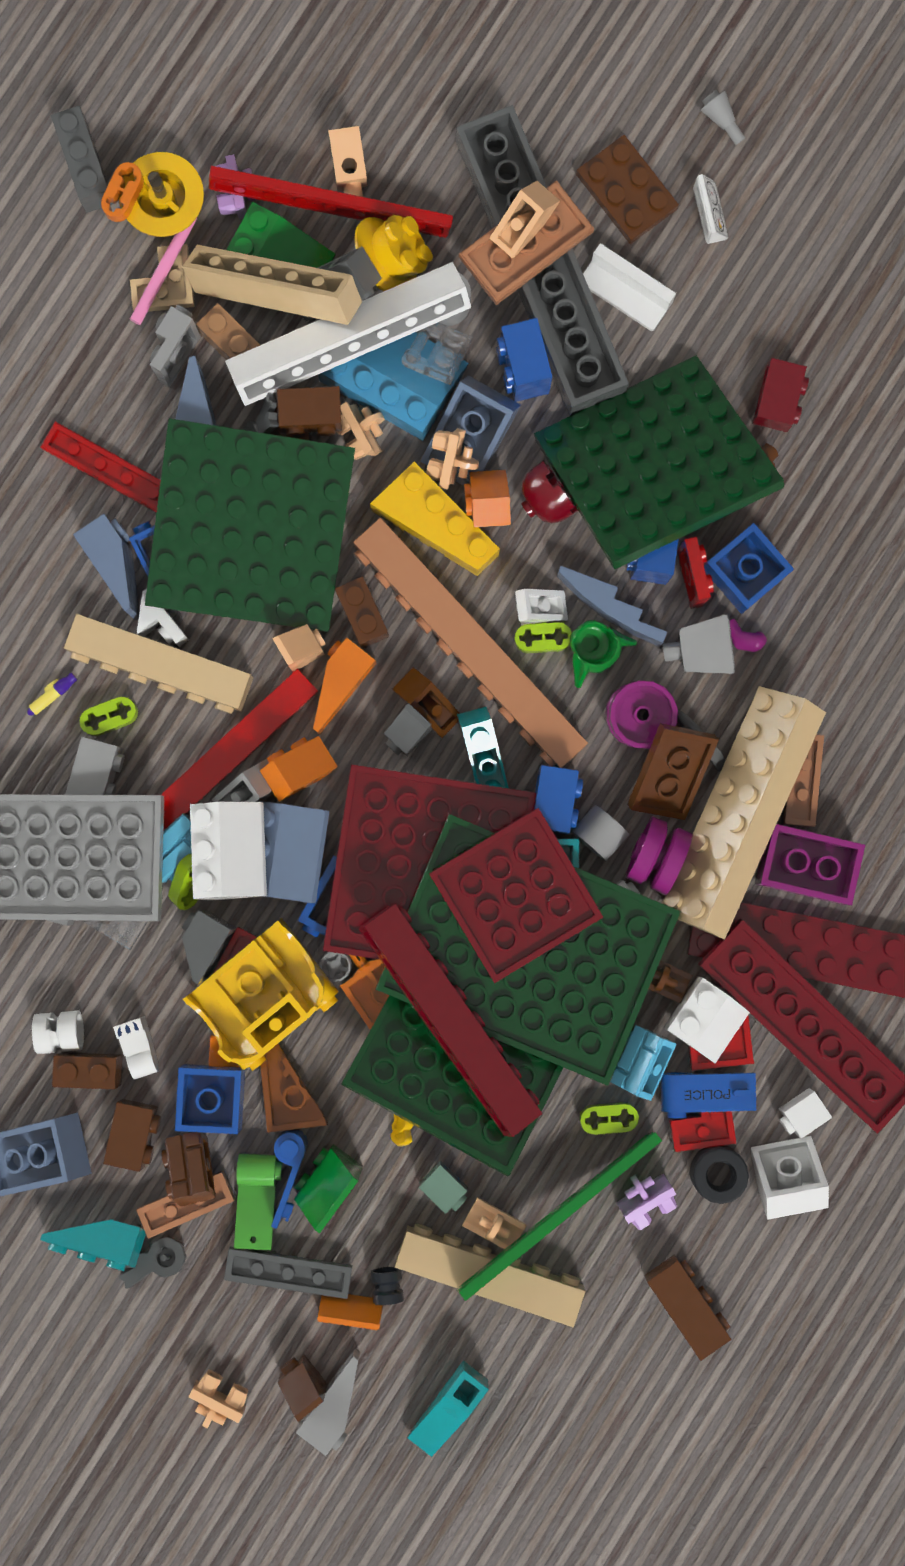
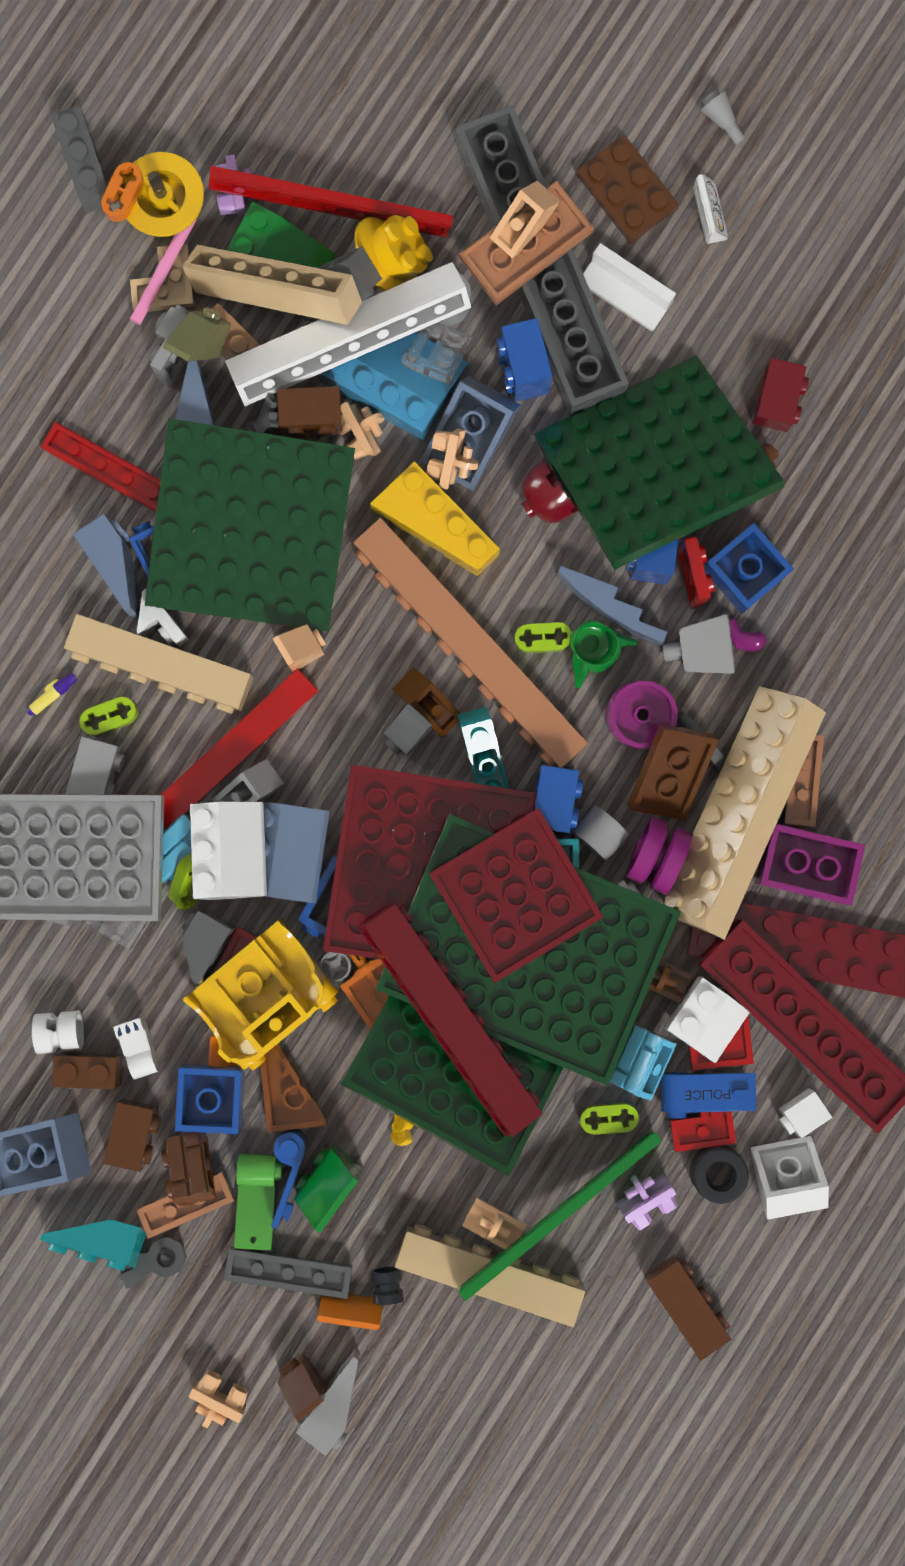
orange brick [260,736,338,802] -> none
orange slope [313,637,377,735] -> none
light nougat torso [328,126,367,197] -> none
reddish brown brick [335,576,389,649] -> none
teal slope [407,1360,489,1457] -> none
sand green brick [419,1160,467,1214] -> none
orange brick [464,470,511,527] -> none
white slope [515,589,568,625] -> none
none -> olive slope [163,307,231,362]

